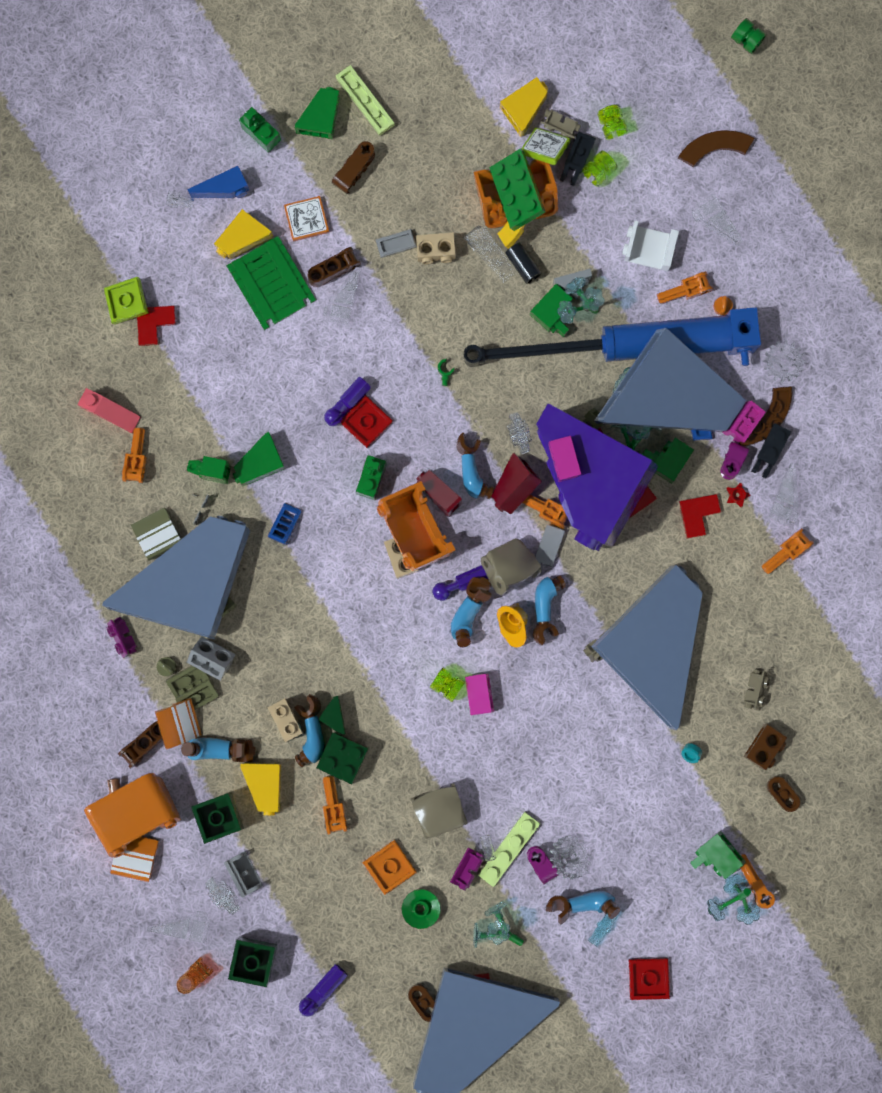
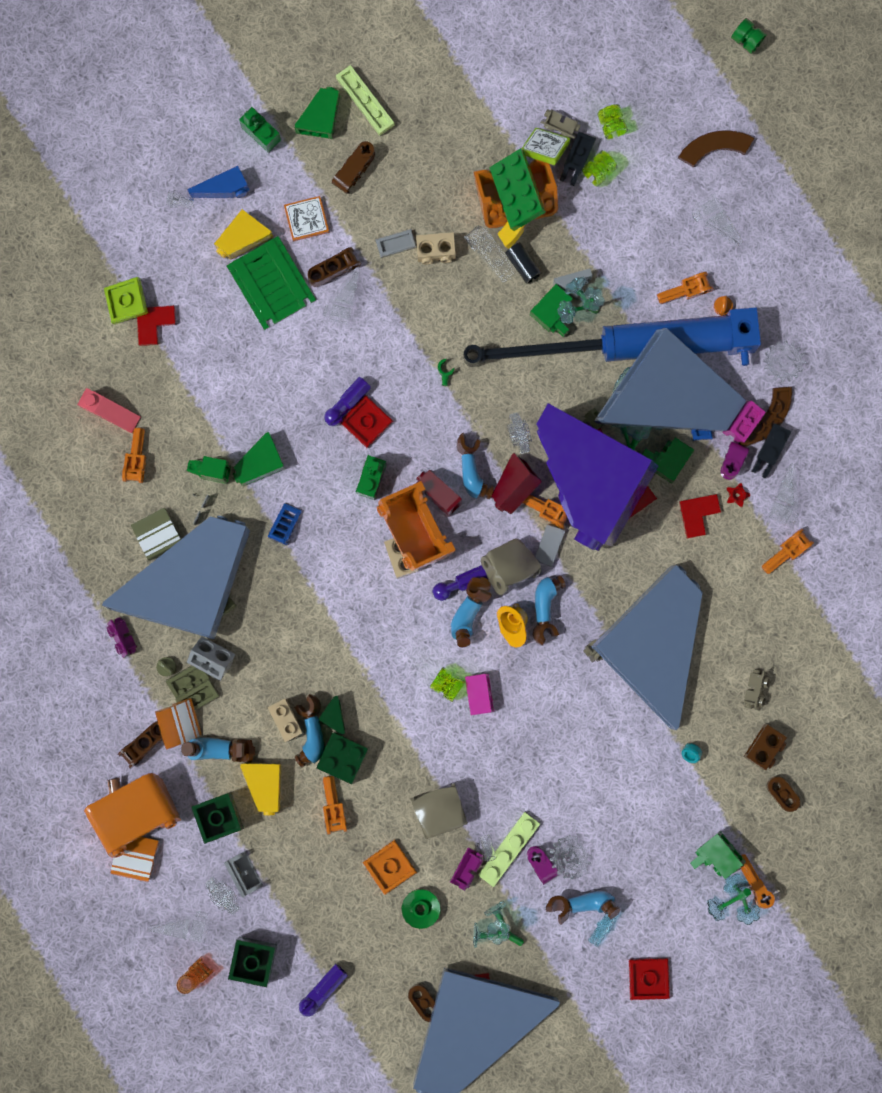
yellow slope [500,77,548,137] -> none
dark pink hinge [548,436,581,482] -> none
white panel [622,221,679,271] -> none

